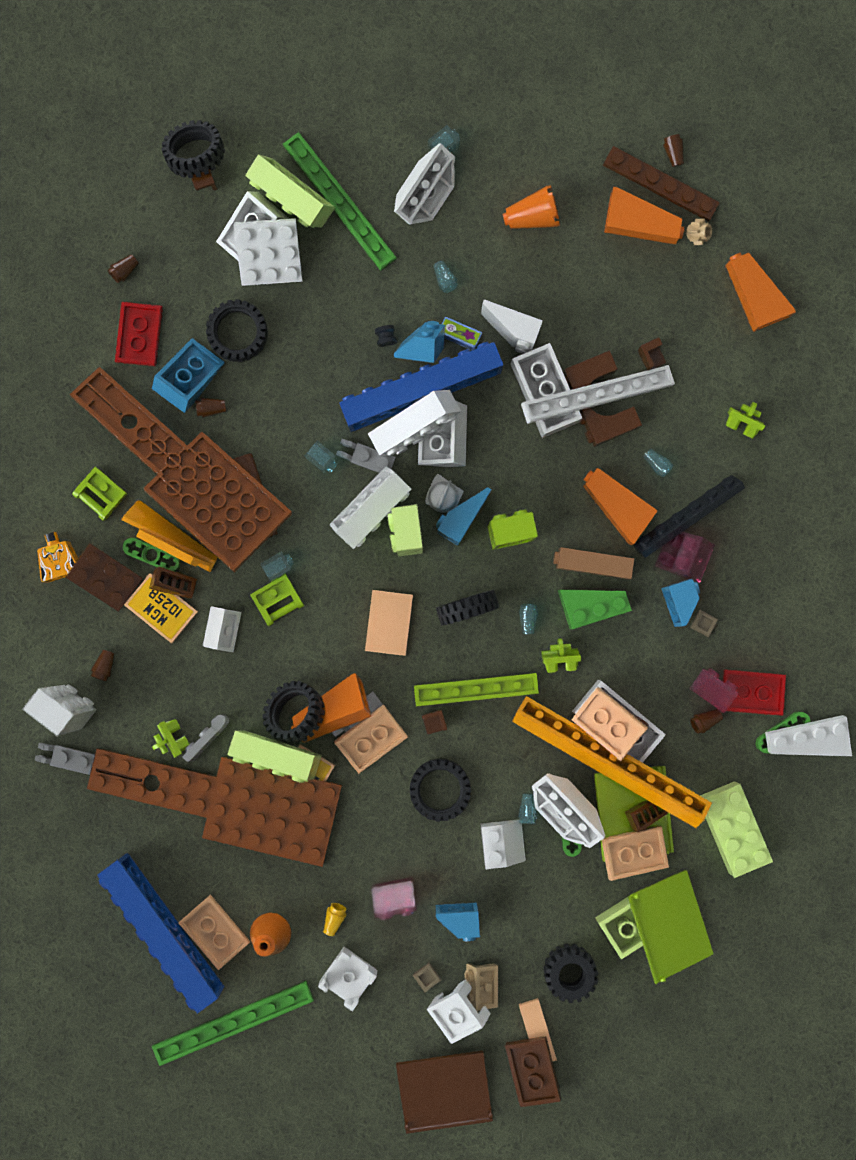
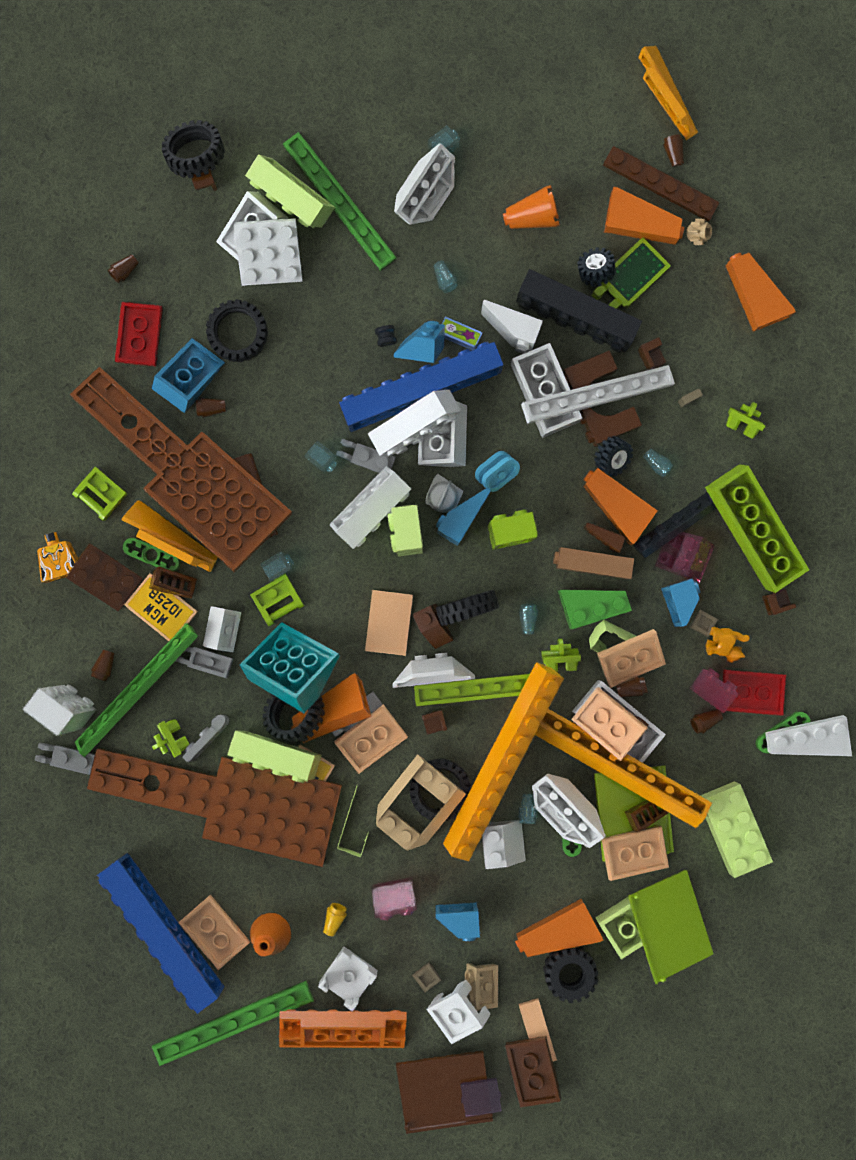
none -> bright green tile [75,623,198,757]
none -> light grey hinge [176,647,234,678]
none -> teal slope [240,622,340,713]
none -> orange slope [279,1009,407,1048]
none -> yellowish green piece [337,784,369,857]
none -> tan wedge [376,754,466,851]
none -> white wedge [392,653,475,688]
none -> reddish brown slope [412,604,454,649]
none -> light orange brick [443,662,564,861]
none -> clear purple piece [461,1078,502,1117]
none -> medium azure brick [475,451,520,492]
none -> orange slope [515,899,603,957]
none -> black brick [516,269,642,353]
none -> black wheel [577,247,616,287]
none -> reddish brown slope [583,522,625,553]
none -> yellowish green piece [589,620,636,652]
none -> tile [591,237,671,309]
none -> black wheel [594,436,633,476]
none -> light nougat tile [597,629,666,688]
none -> reddish brown cone [616,676,648,697]
none -> light orange wedge [638,46,698,141]
none -> dark tan tile [678,389,703,408]
none -> lime brick [705,465,809,593]
none -> light orange animal [705,627,750,663]
none -> reddish brown panel [762,589,796,615]

